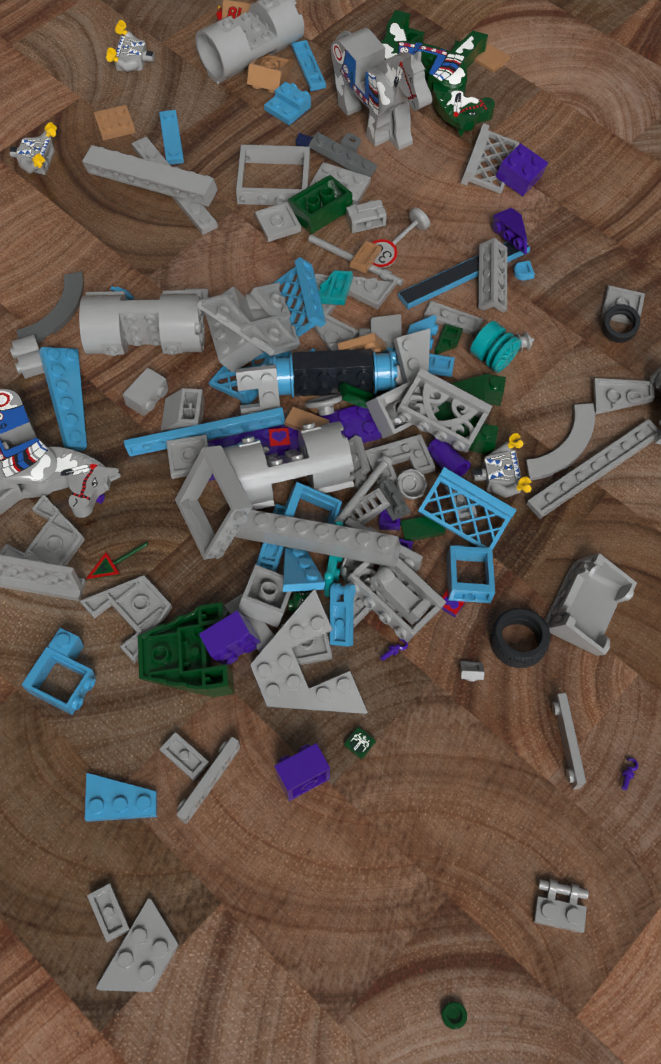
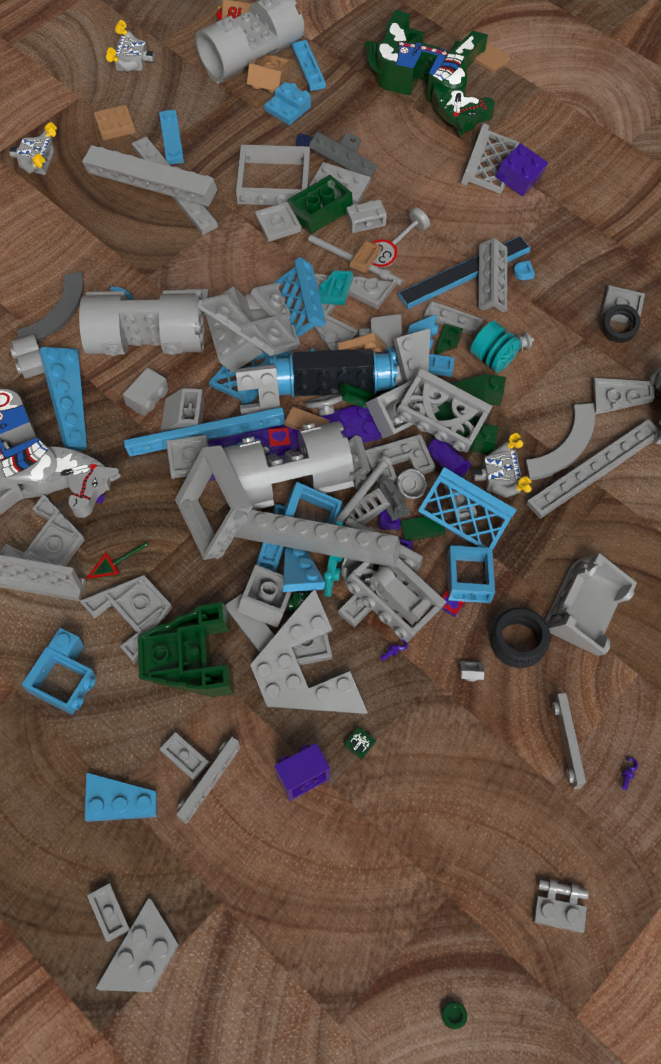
dark purple brick [199,611,261,665] -> none
dark azure plate [330,583,356,647] -> none
light grey animal [331,28,432,151] -> none
dark purple slope [493,208,527,254] -> none

